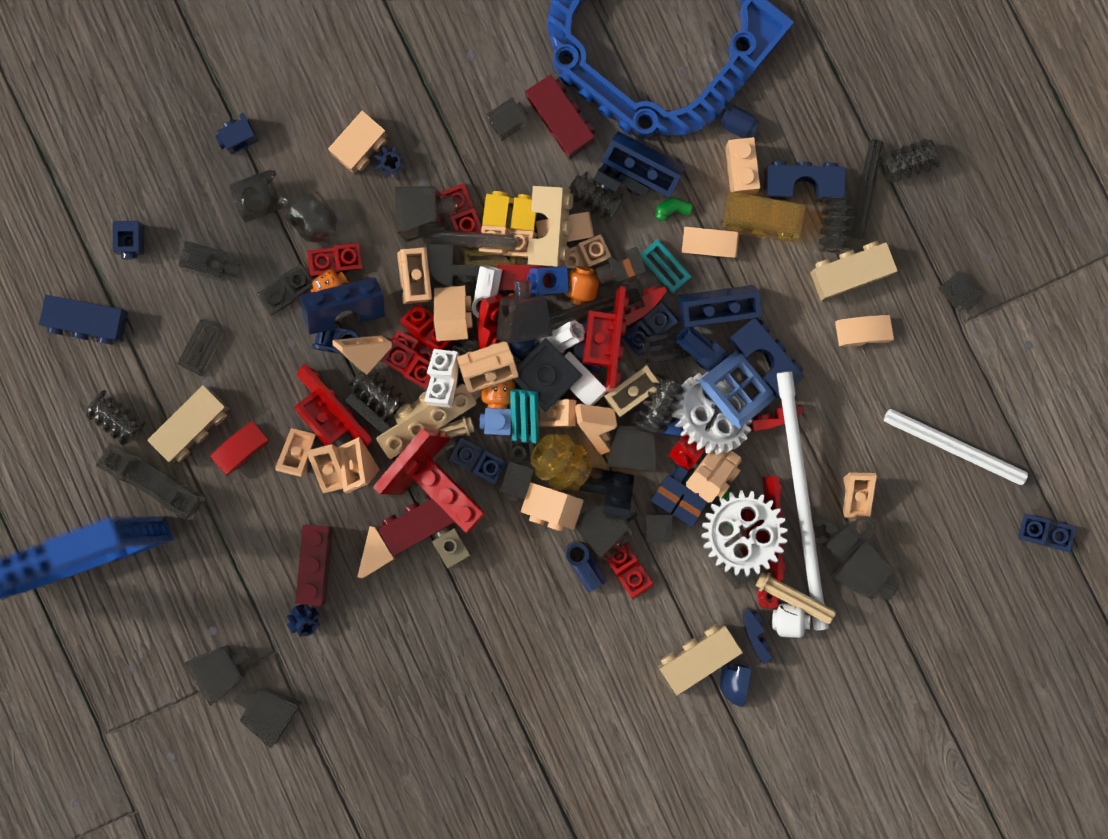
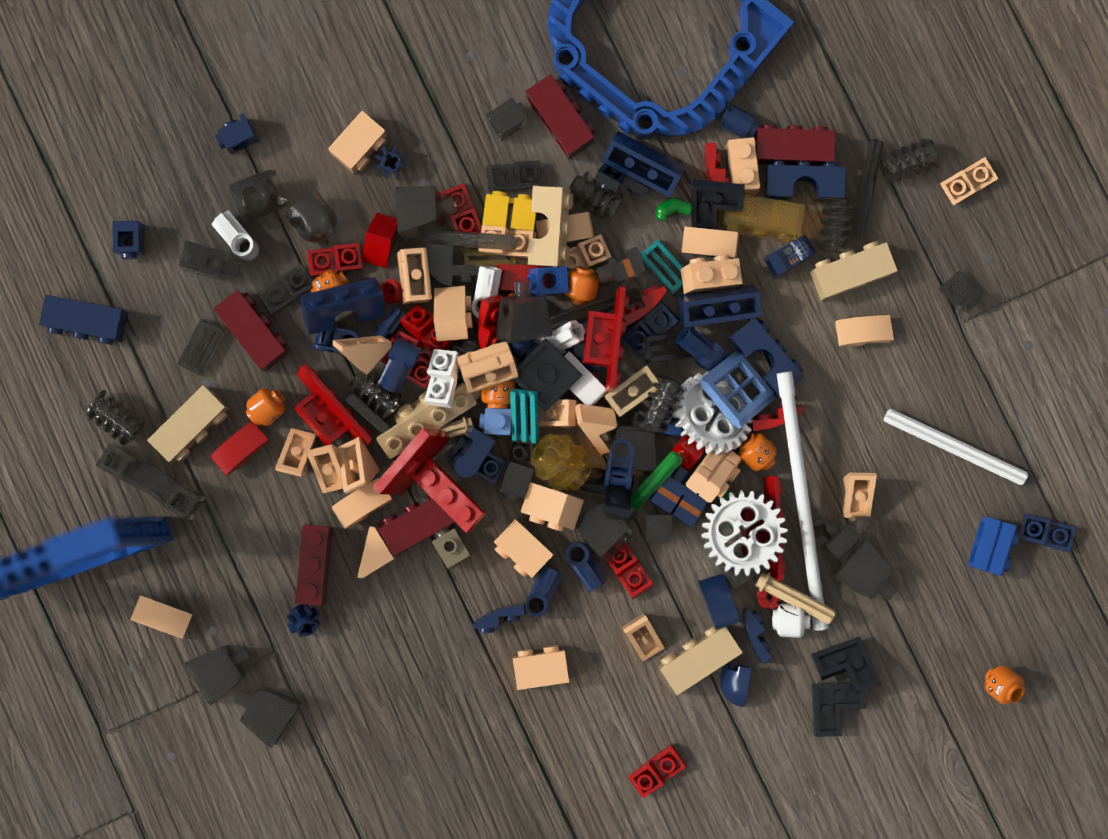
none -> light nougat slope [130,595,192,639]
none -> white piece [212,210,259,261]
none -> dark red brick [213,290,289,372]
none -> orange head [246,388,285,426]
none -> light nougat slope [332,478,392,529]
none -> red slope [362,212,401,269]
none -> dark blue axle [373,307,406,340]
none -> dark blue piece [378,337,422,393]
none -> red plate [380,279,403,304]
none -> dark blue leg [452,425,495,478]
none -> dark blue slope [473,603,525,633]
none -> clear smoke slope [486,161,543,192]
none -> light nougat brick [494,519,553,578]
none -> light nougat brick [513,645,569,690]
none -> dark blue piece [525,565,564,617]
none -> dark blue piece [604,439,634,490]
none -> light nougat slope [622,614,665,662]
none -> red slope [628,744,687,798]
none -> green axle [630,451,683,509]
none -> light nougat brick [680,255,743,294]
none -> black plate [691,179,745,230]
none -> dark blue slope [698,574,741,630]
none -> red slope [704,143,730,183]
none -> orange head [738,433,777,471]
none -> dark red brick [754,124,835,166]
none -> dark blue leg [763,235,816,279]
none -> black plate [811,636,881,695]
none -> black plate [811,681,866,737]
none -> light nougat slope [940,157,998,206]
none -> blue brick [967,517,1019,576]
none -> orange head [985,665,1025,705]

